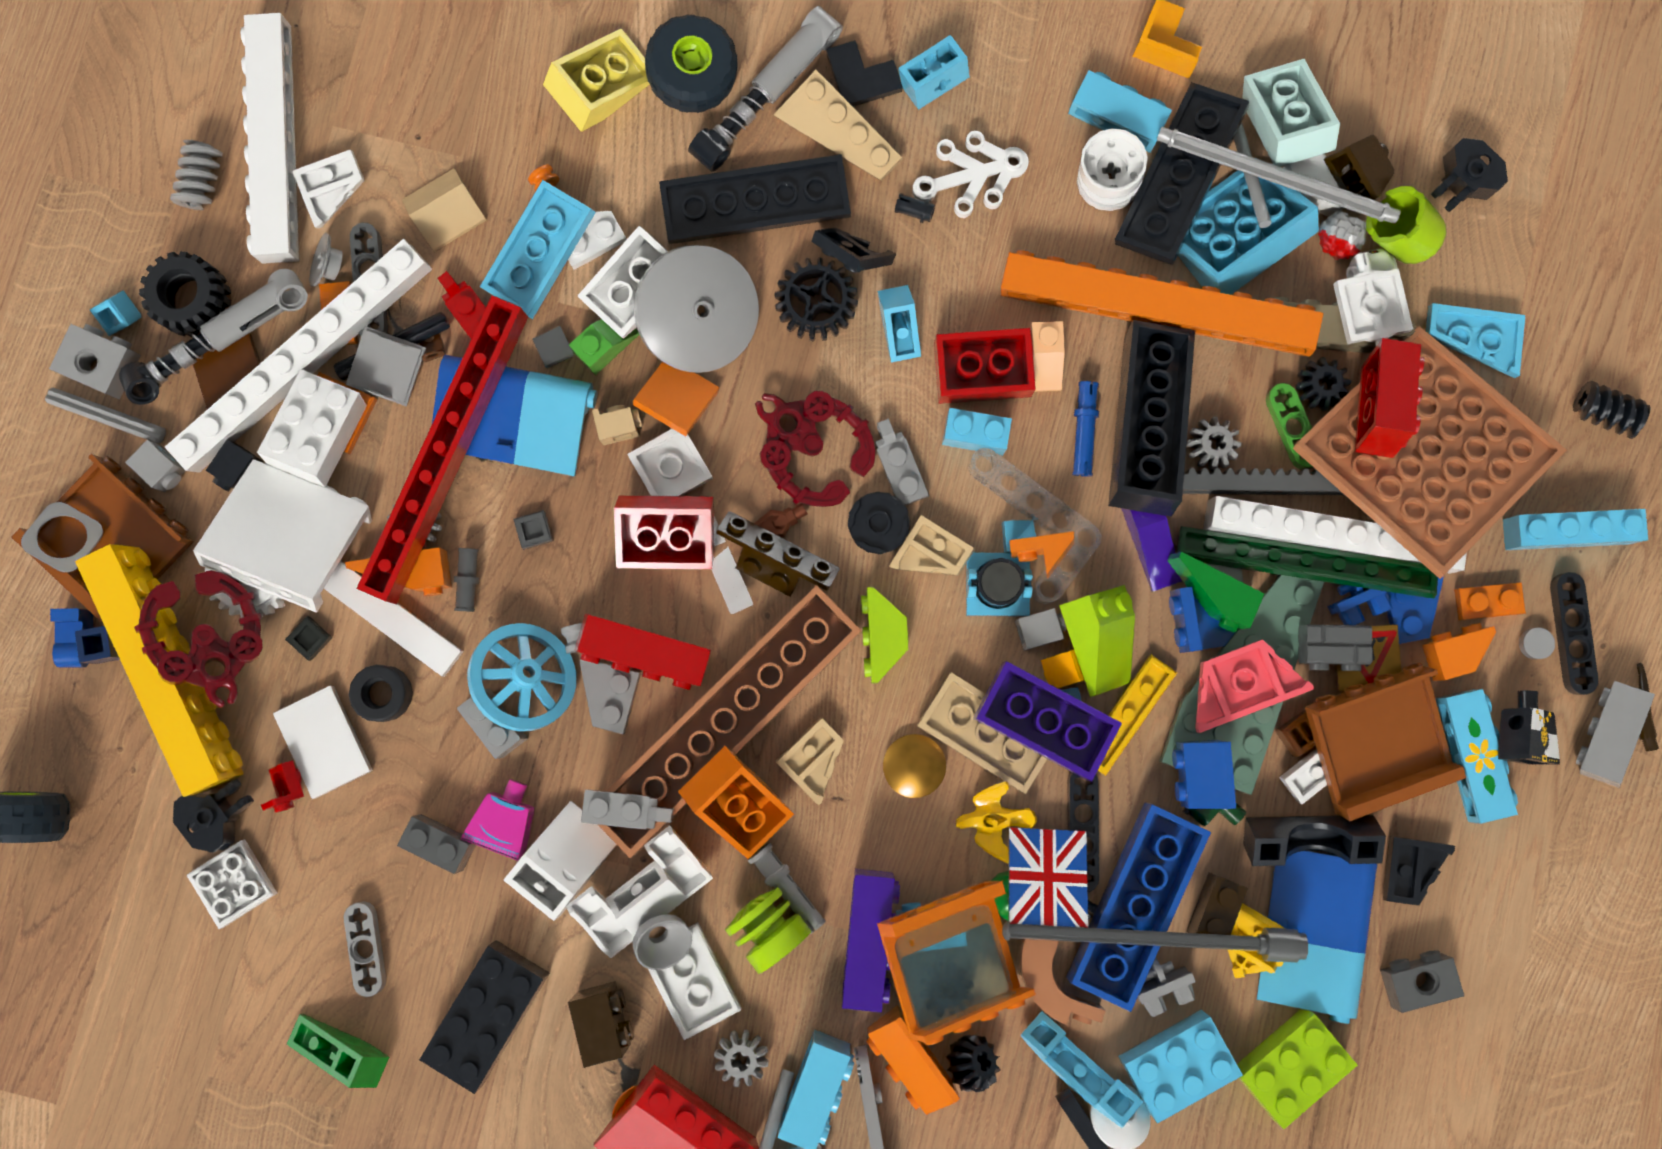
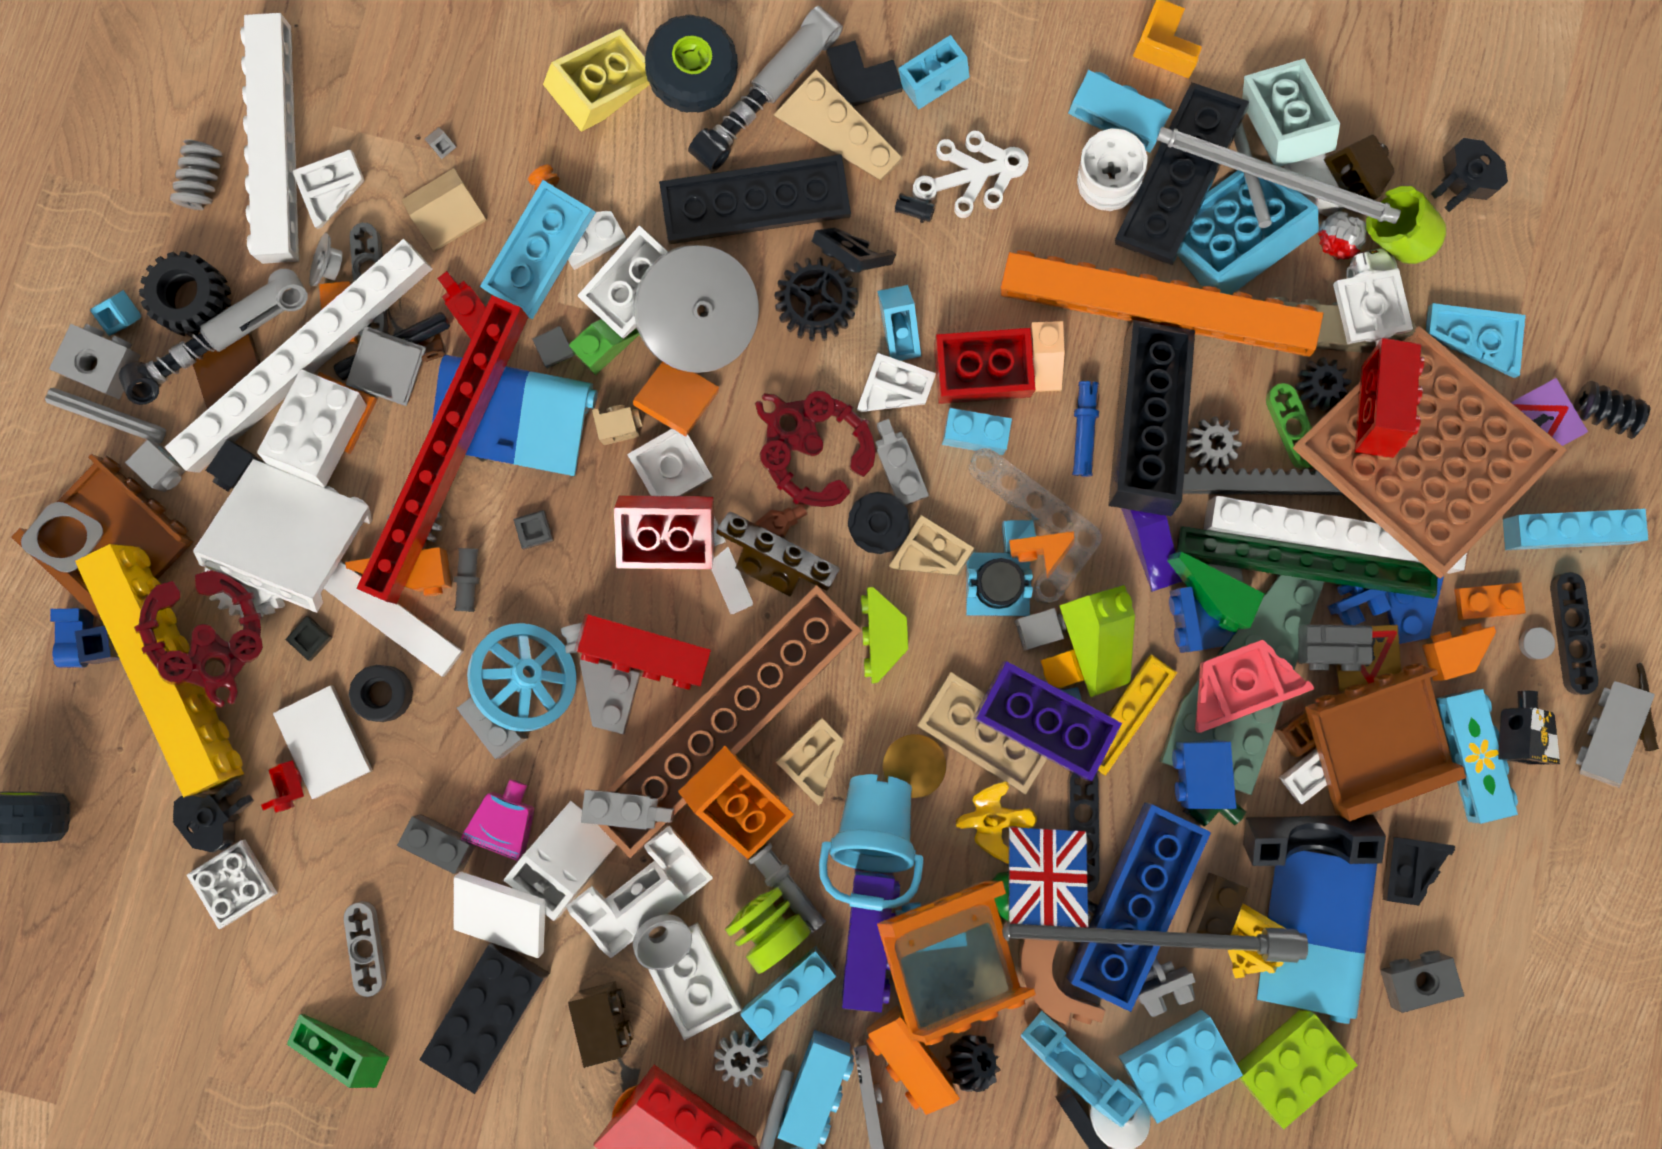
none -> light grey piece [424,127,456,159]
none -> white tile [454,871,545,958]
none -> medium azure brick [740,946,836,1040]
none -> medium azure piece [819,774,924,911]
none -> white wing [857,353,936,412]
none -> medium lavender piece [1511,378,1588,446]

